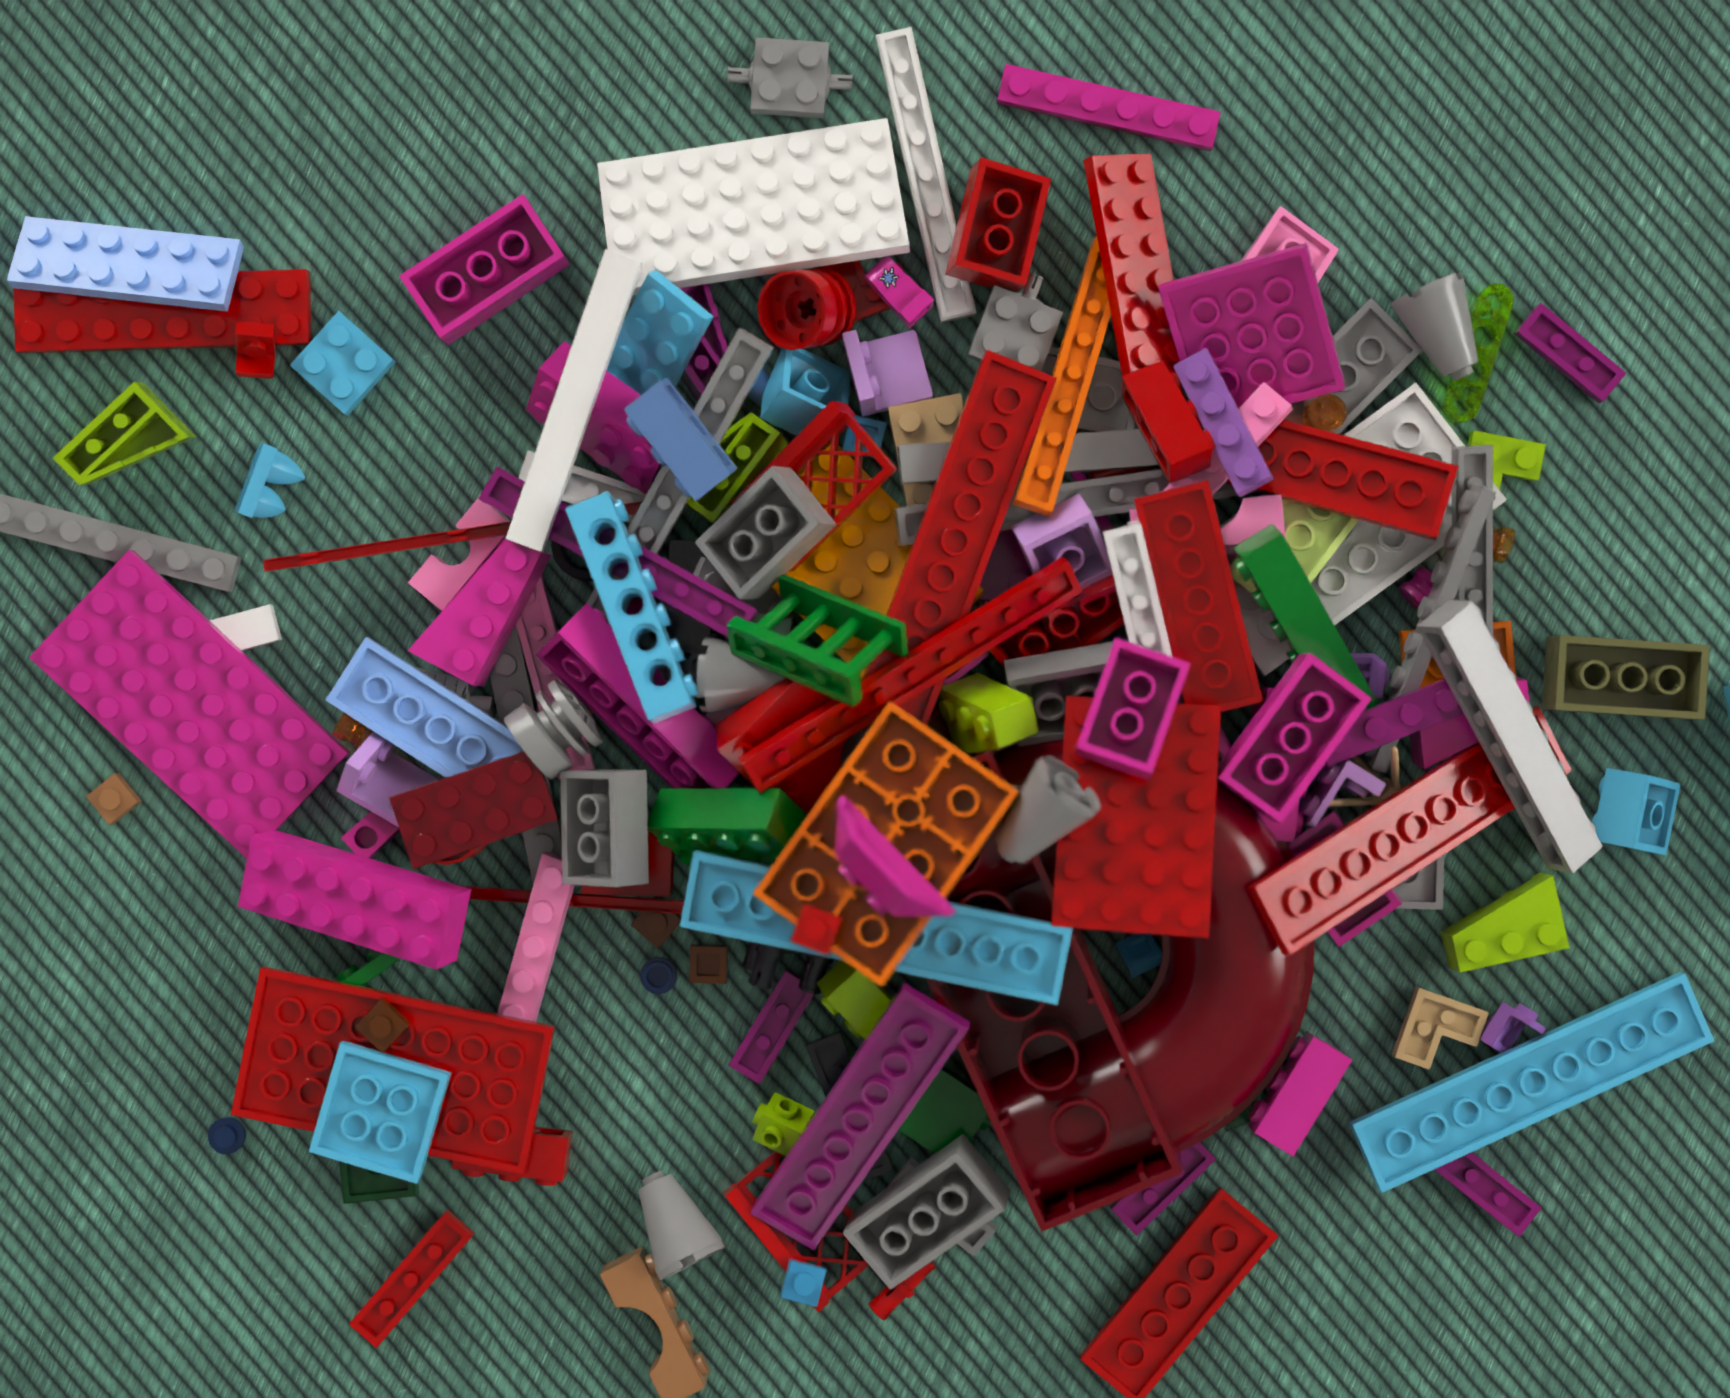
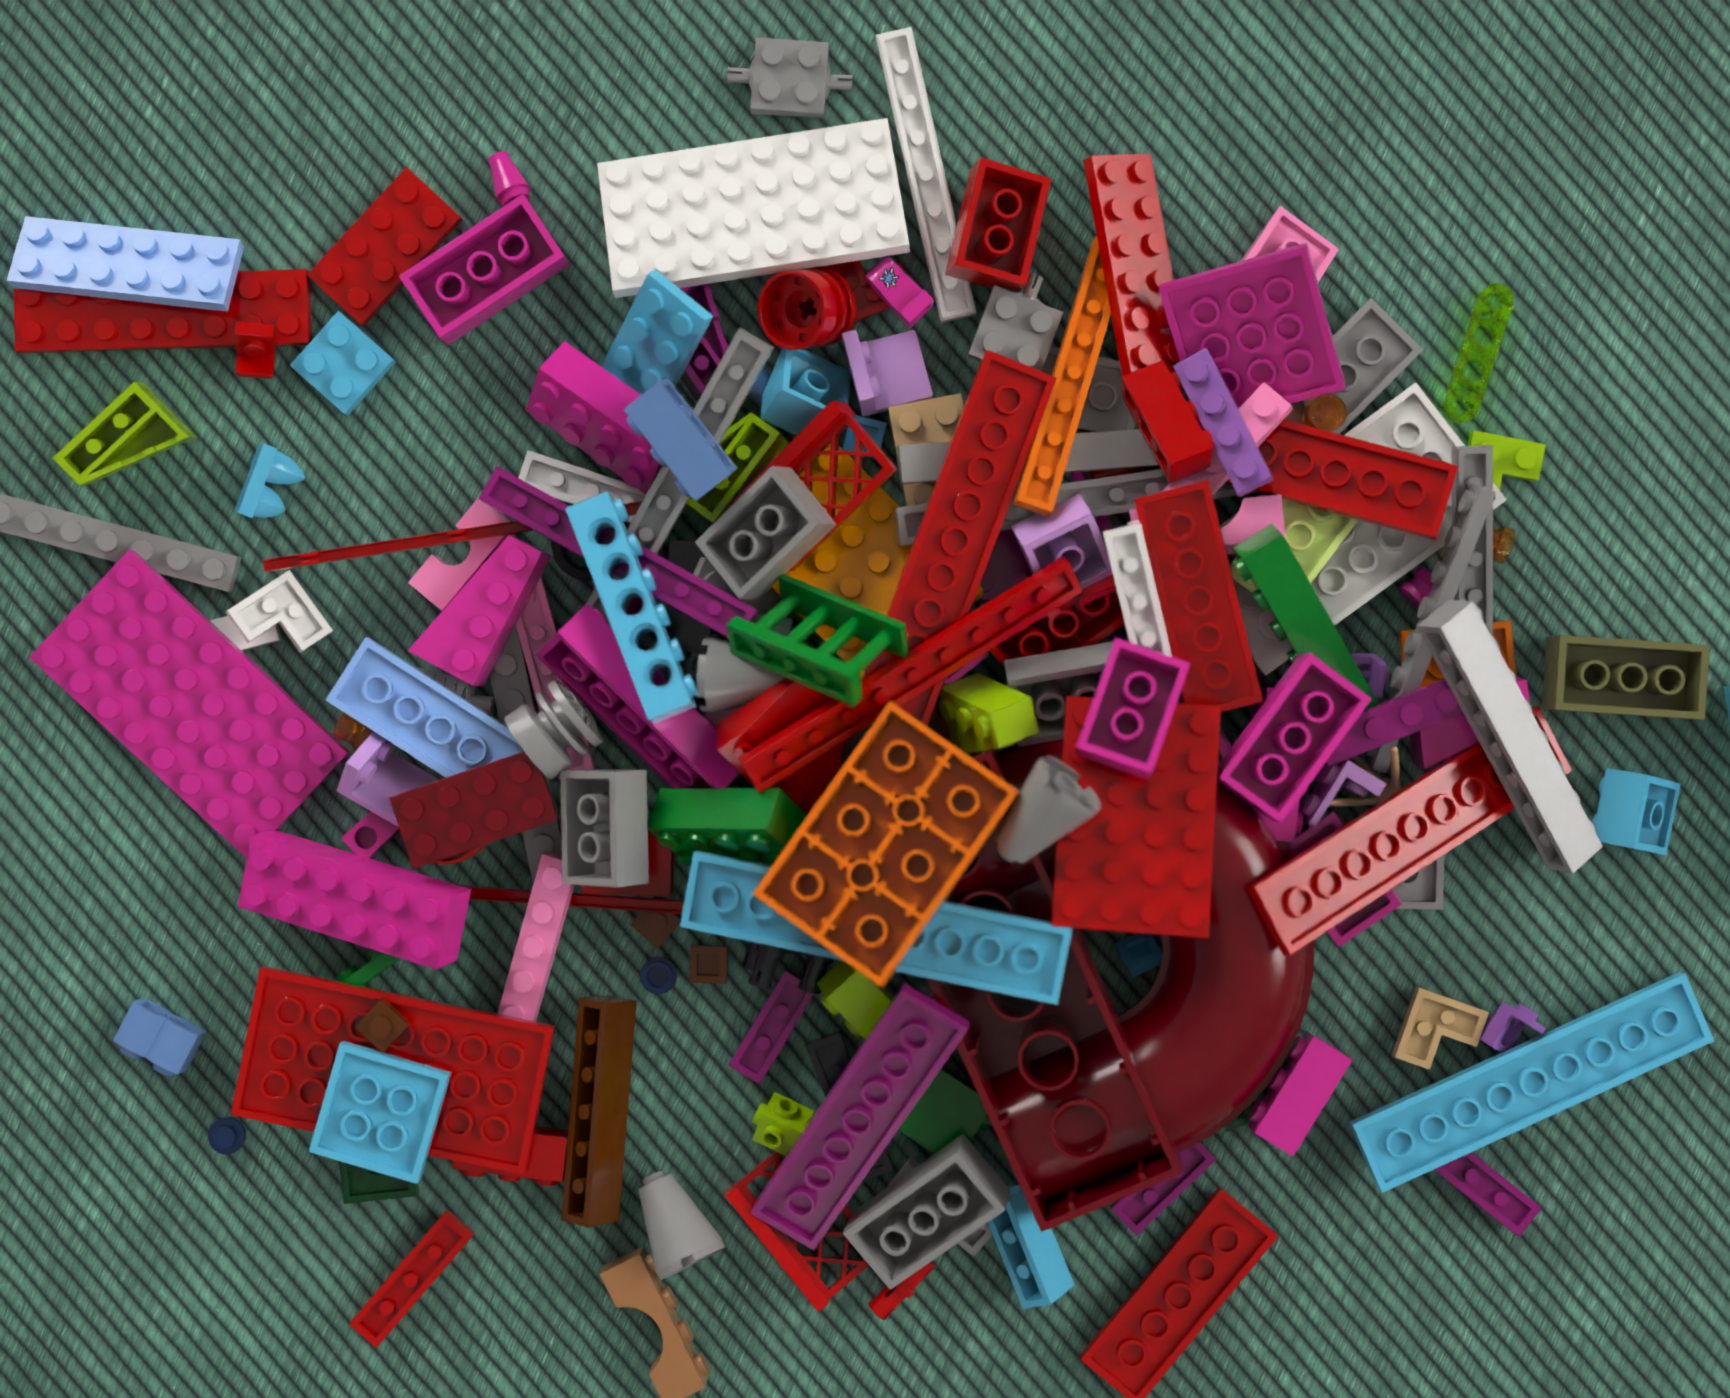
medium nougat plate [86,773,142,825] -> none
white tile [506,249,643,552] -> none
dark azure plate [780,1259,827,1307] -> none
red plate [791,903,843,955] -> none
dark pink wedge [836,795,957,917] -> none
dark pink plate [997,64,1221,151] -> none
light grey cone [1391,272,1478,381] -> none
lime wedge [1441,872,1570,973] -> none
magenta plate [1514,303,1626,404] -> none
none -> medium blue brick [113,998,206,1076]
none -> white plate [225,570,333,653]
none -> red plate [307,167,463,327]
none -> dark pink cone [488,151,531,207]
none -> reddish brown brick [561,995,637,1228]
none -> medium azure brick [988,1185,1074,1309]

